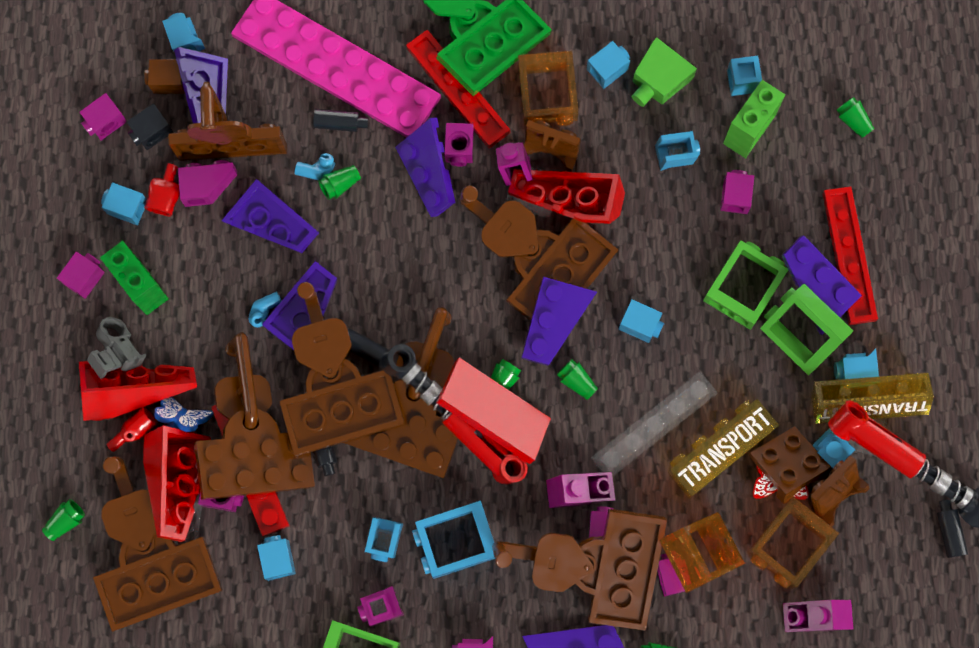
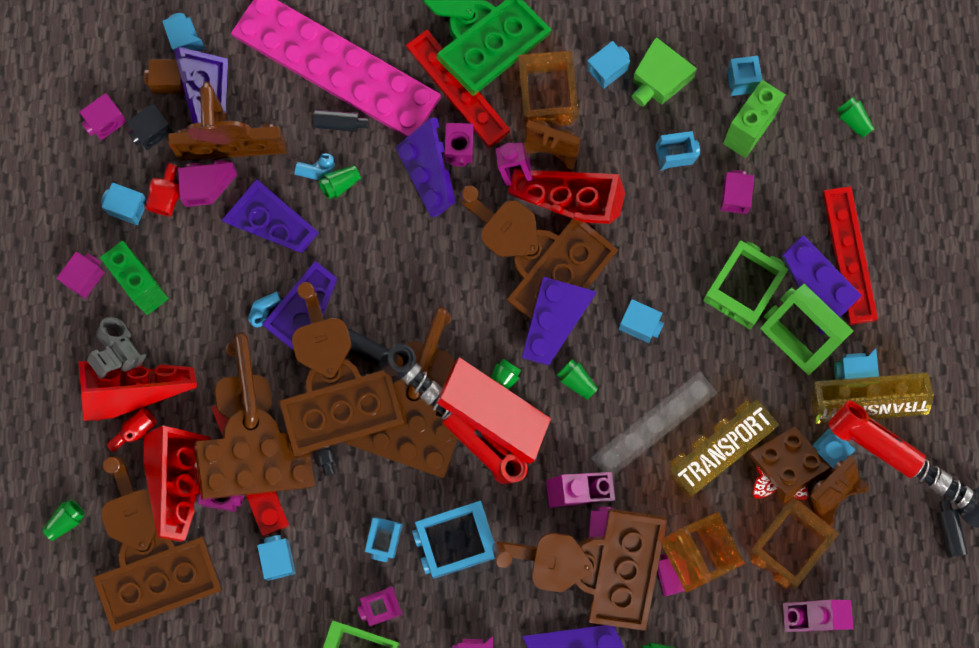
blue animal [154,397,213,432] -> none

